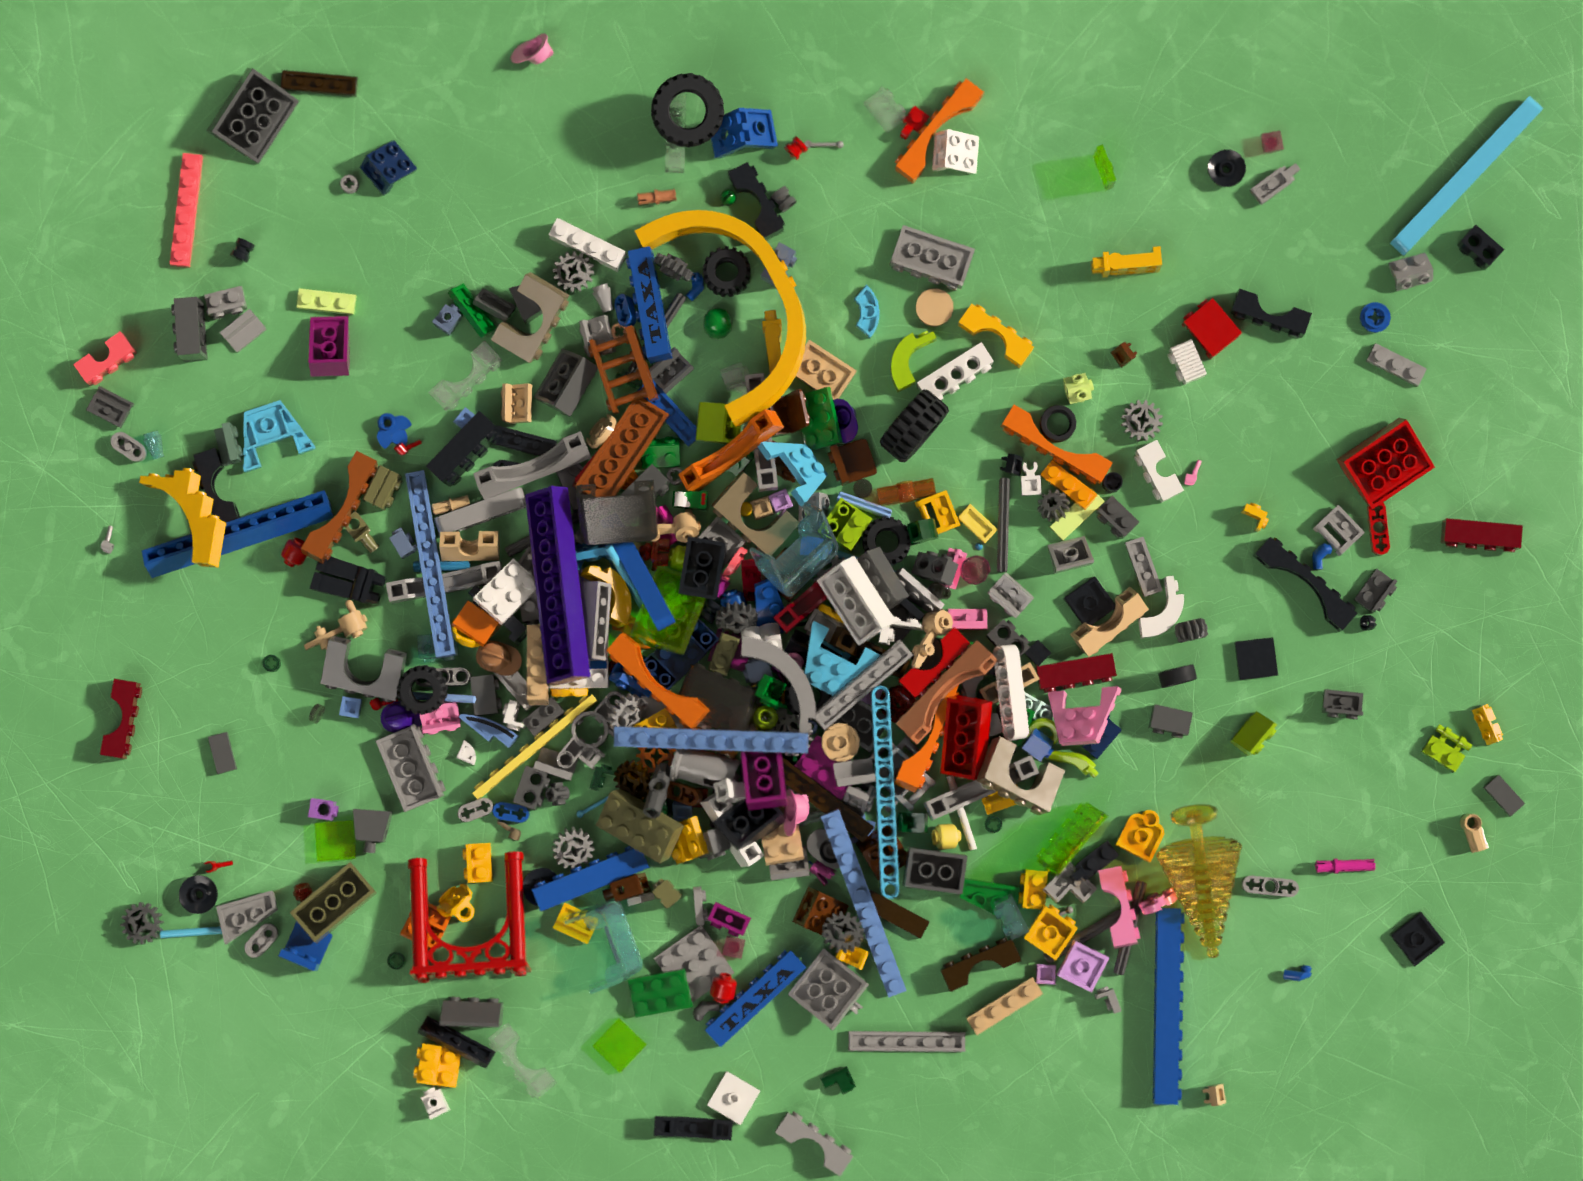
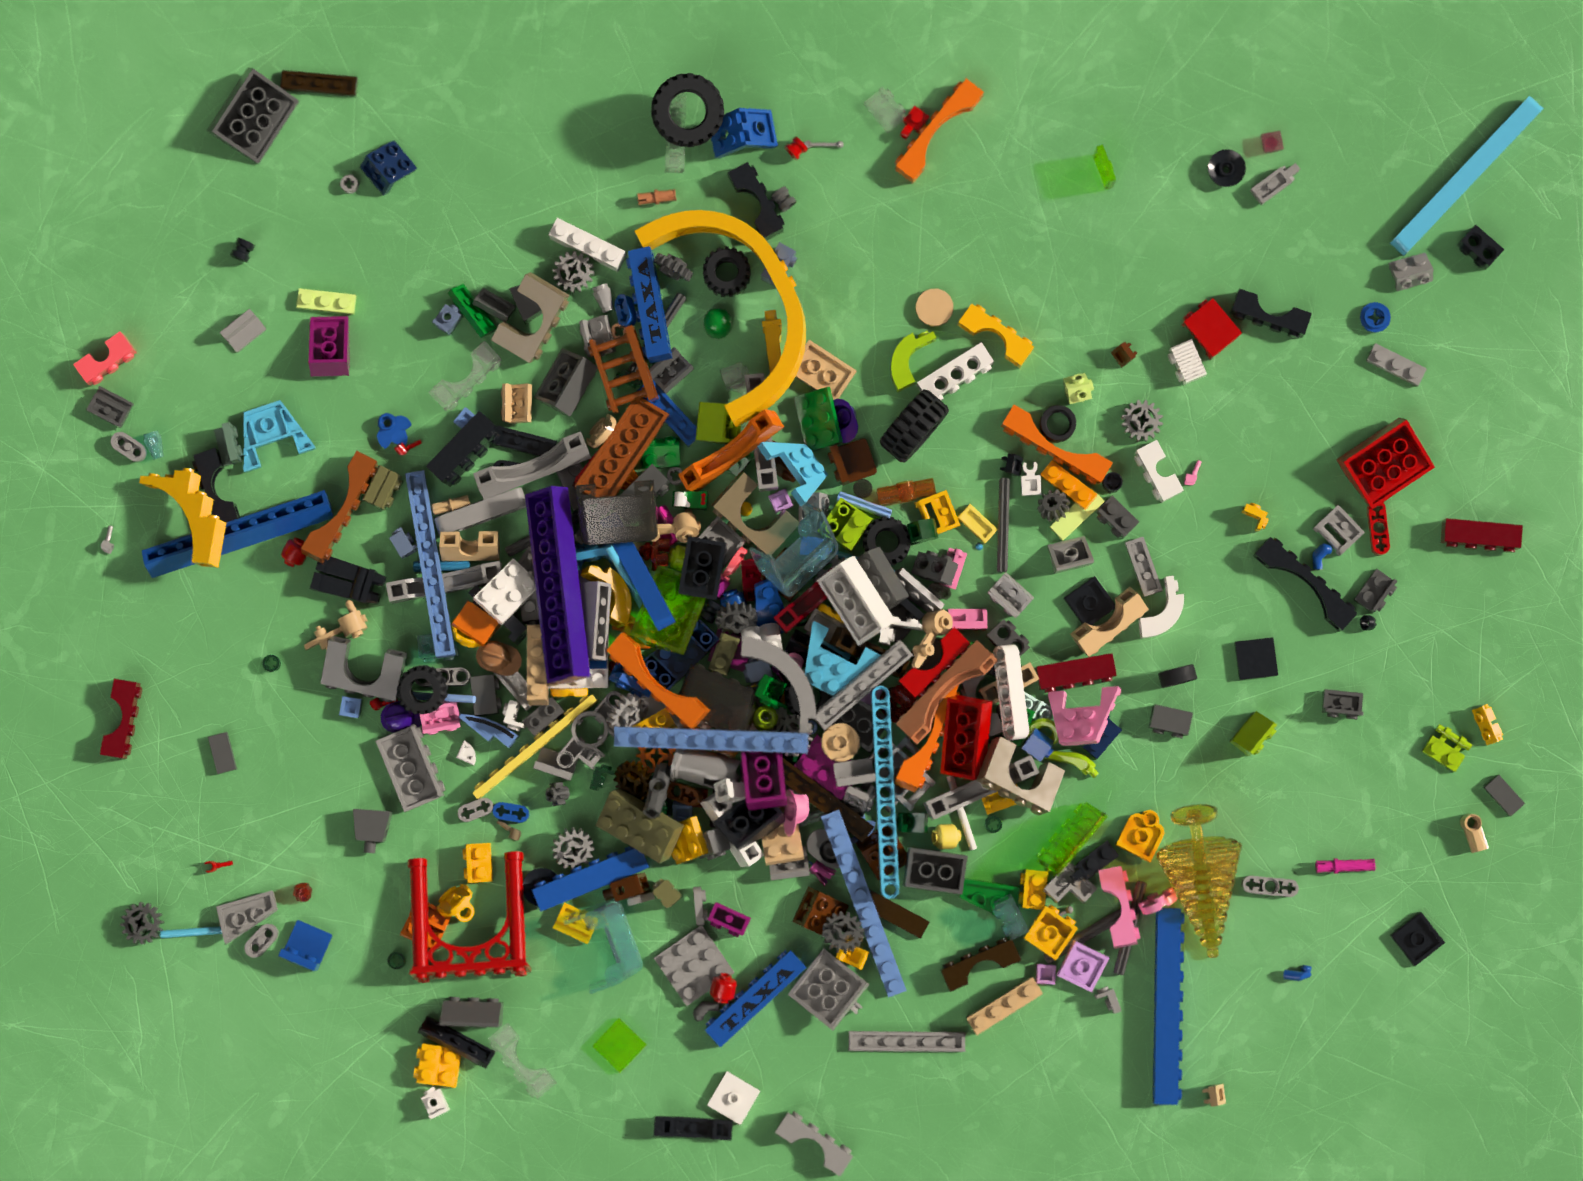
coral plate [170,153,203,267] -> none
dark grey brick [171,297,208,362] -> none
black dish [179,875,218,914] -> none
light grey bracket [204,286,247,319] -> none
olive brick [290,862,377,944] -> none
medium lavender brick [308,798,339,821] -> none
clear smoke tile [309,704,325,724] -> none
clear neon green plate [315,820,356,862] -> none
olive bracket [344,511,379,553] -> none
bright pink piece [511,33,553,65] -> none
dark grey brick [513,766,551,810] -> none
medium azure hinge [576,796,608,818] -> none
green plate [628,968,693,1018] -> none
blue arm [686,272,704,301] -> none
green hinge [721,189,736,205] -> none
clear pink plate [723,936,745,959] -> none
tan tile [750,496,774,520] -> none
reddish brown bracket [768,389,810,436] -> none
dark green piece [820,1066,856,1094] -> none
medium azure tile [854,285,879,338] -> none
light grey bracket [890,225,975,290] -> none
white bracket [932,129,979,174] -> none
clear pink hair [960,555,991,585] -> none
black tile [1024,640,1051,666] -> none
yellow hips [1091,246,1162,278] -> none
dark grey gear [1175,618,1208,643] -> none

